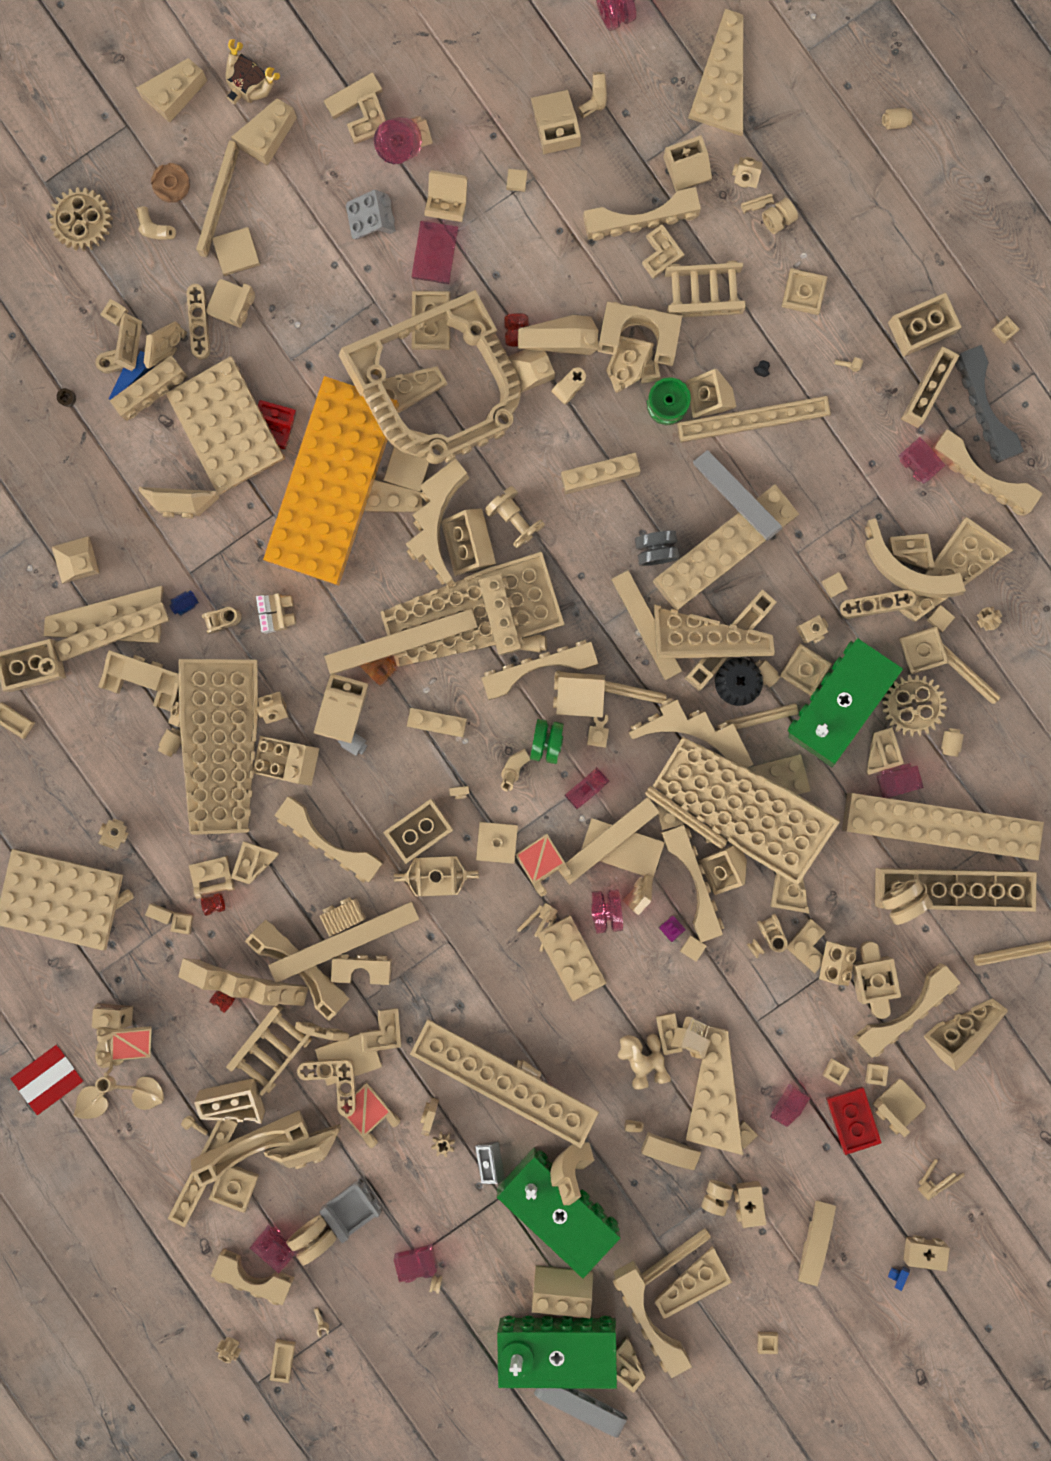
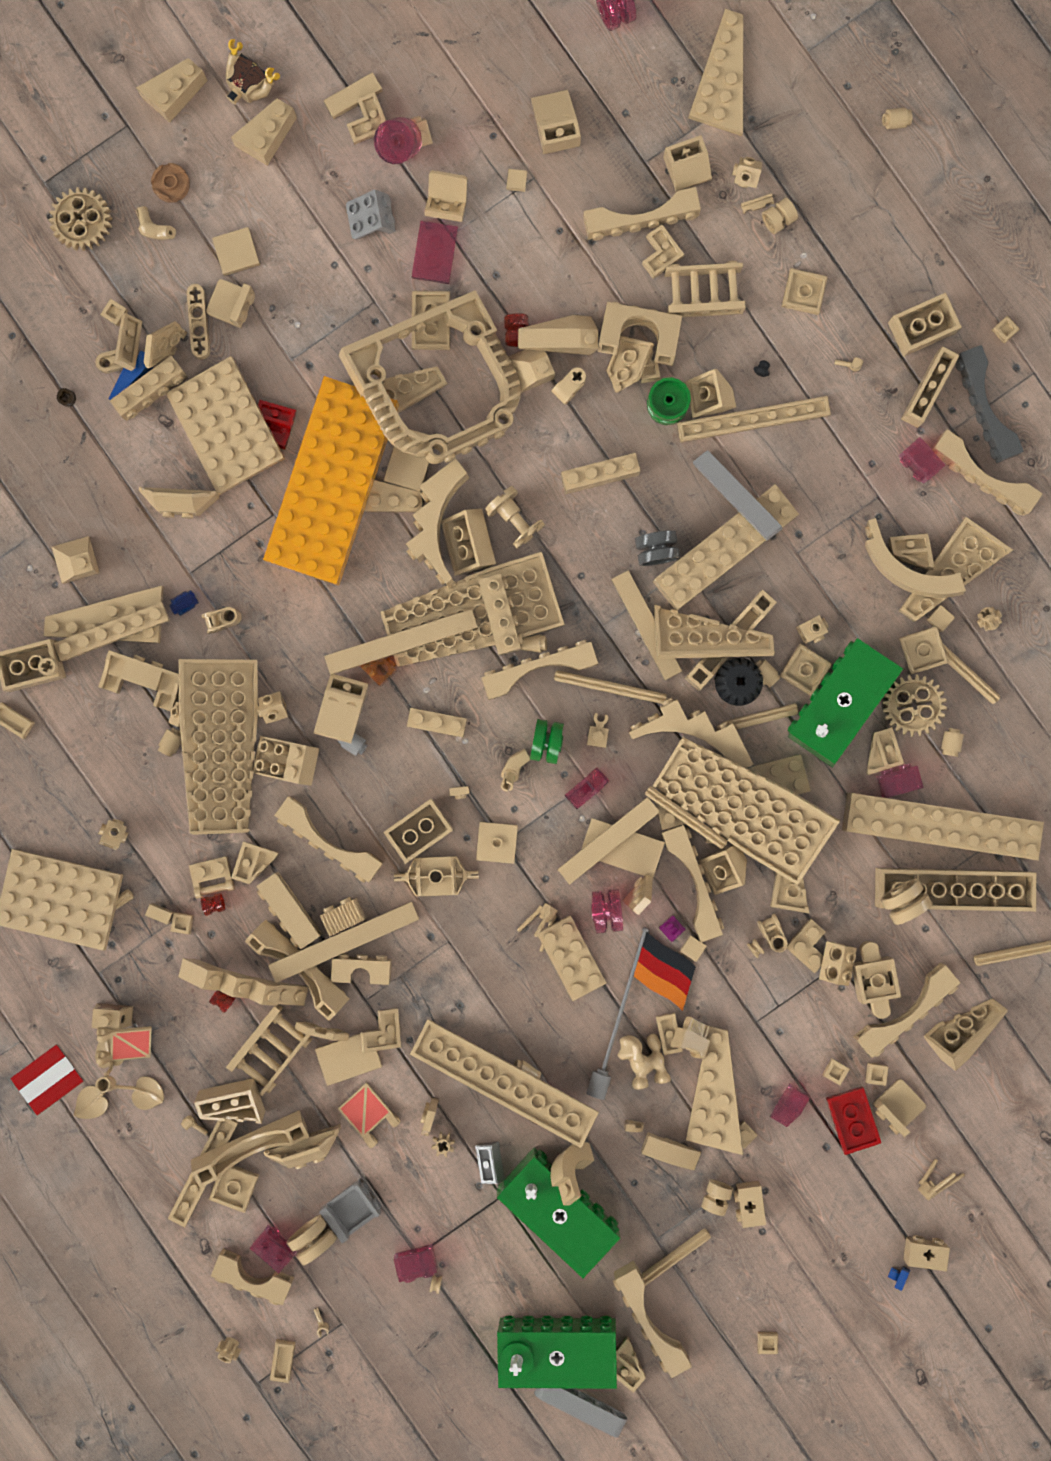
tan tile [196,140,239,258] -> none
tan hips [256,593,296,634] -> none
tan beam [297,1059,356,1117] -> none
flag [516,834,573,897] -> none
tan slope [532,1266,593,1318] -> none
tan brick [553,672,605,717] -> none
tan arm [578,72,607,119] -> none
tan wing [654,1246,732,1319] -> none
tan slope [798,1201,836,1286] -> none
tan tile [821,572,848,598] -> none
tan beam [840,590,916,619] -> none
none -> tan brick [256,872,322,949]
none -> flag [586,927,696,1100]

